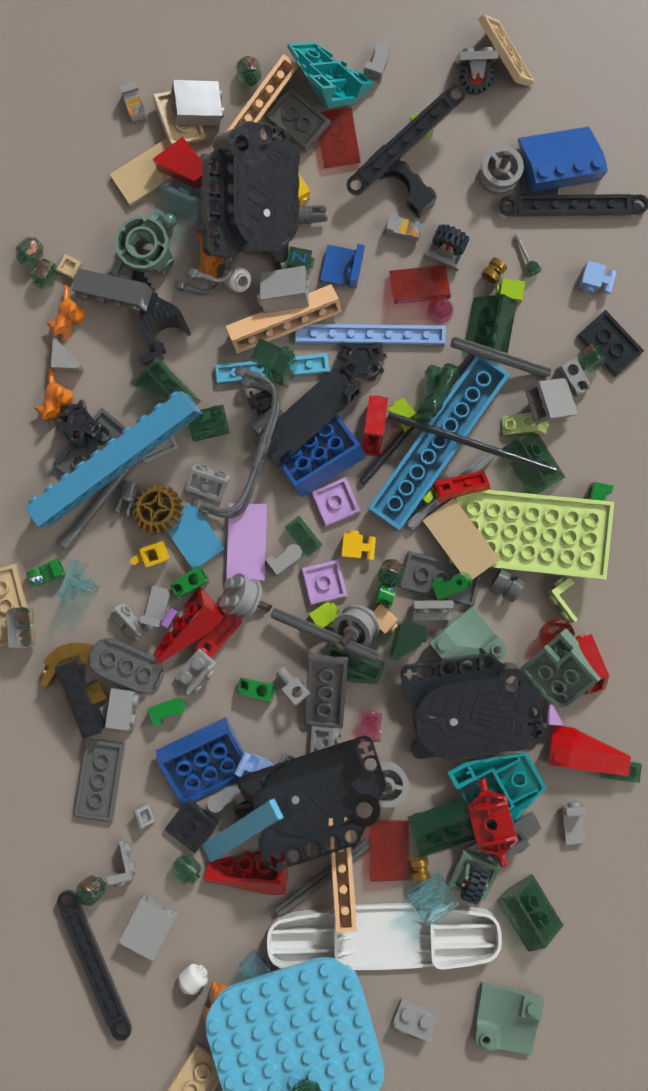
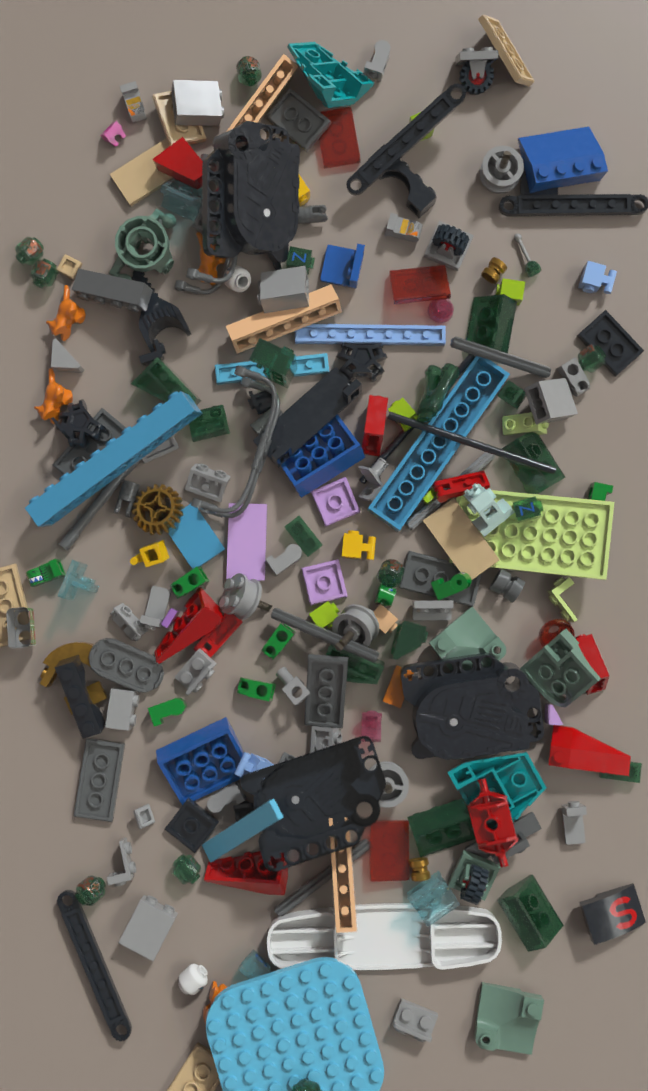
none -> dark pink tile [100,121,126,147]
none -> green leg [261,623,296,660]
none -> light grey bracket [358,458,388,501]
none -> orange tile [382,665,414,708]
none -> light aqua tile [463,483,515,537]
none -> clear green brick [497,380,527,409]
none -> clear green brick [513,496,544,523]
none -> black slope [579,883,646,945]

